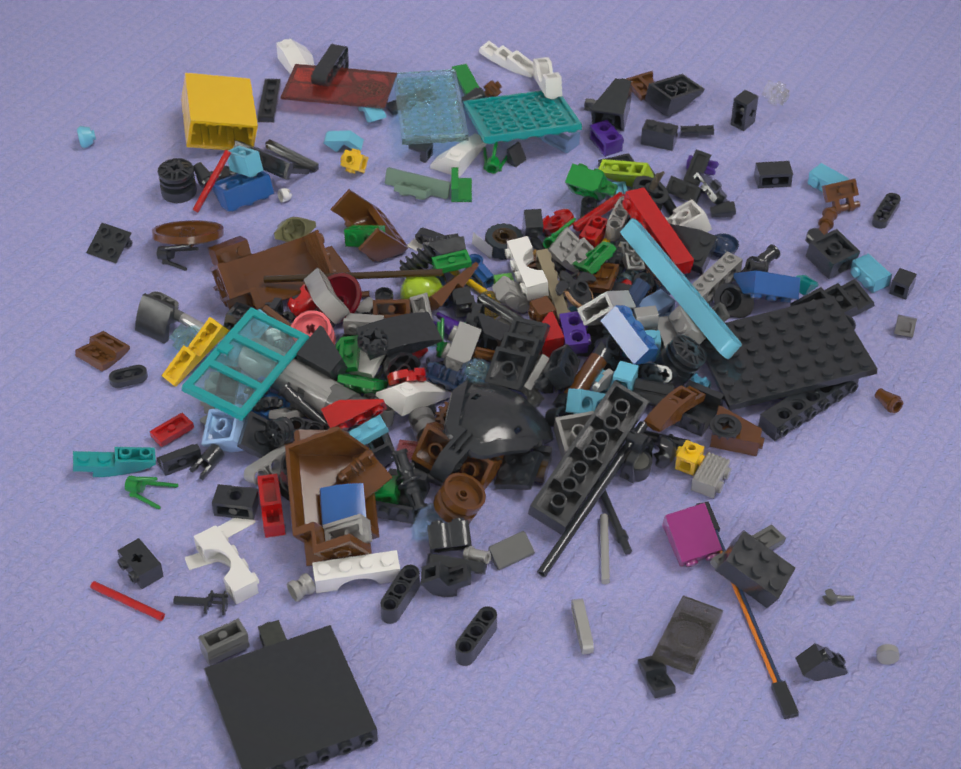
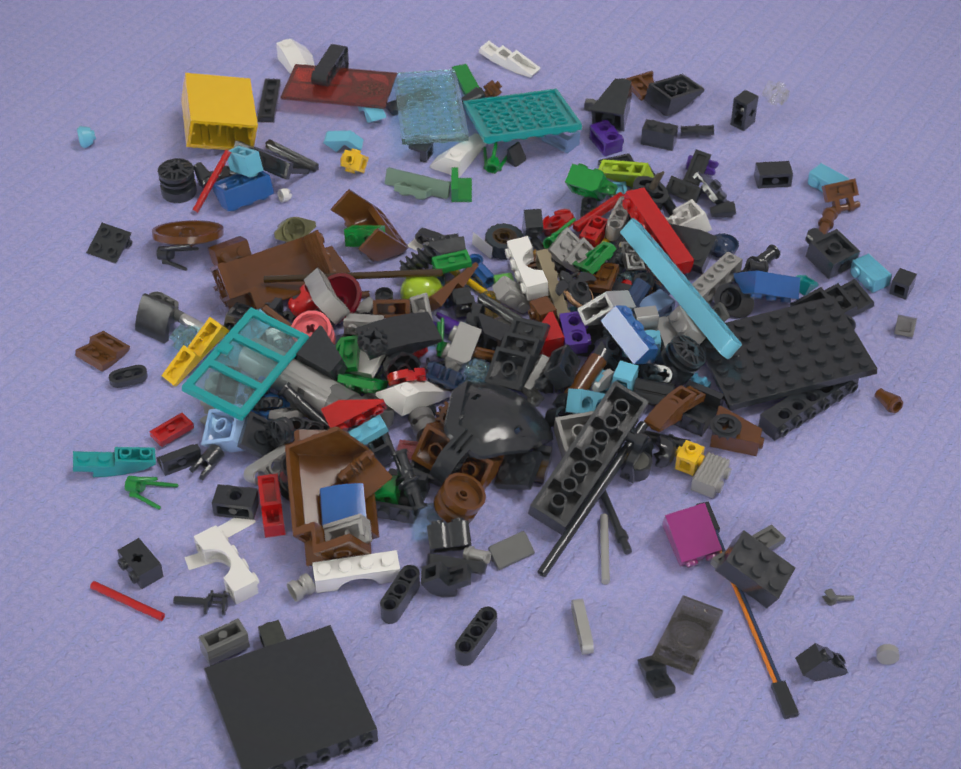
white arch [533,57,562,99] -> none
black beam [872,193,901,229] -> none

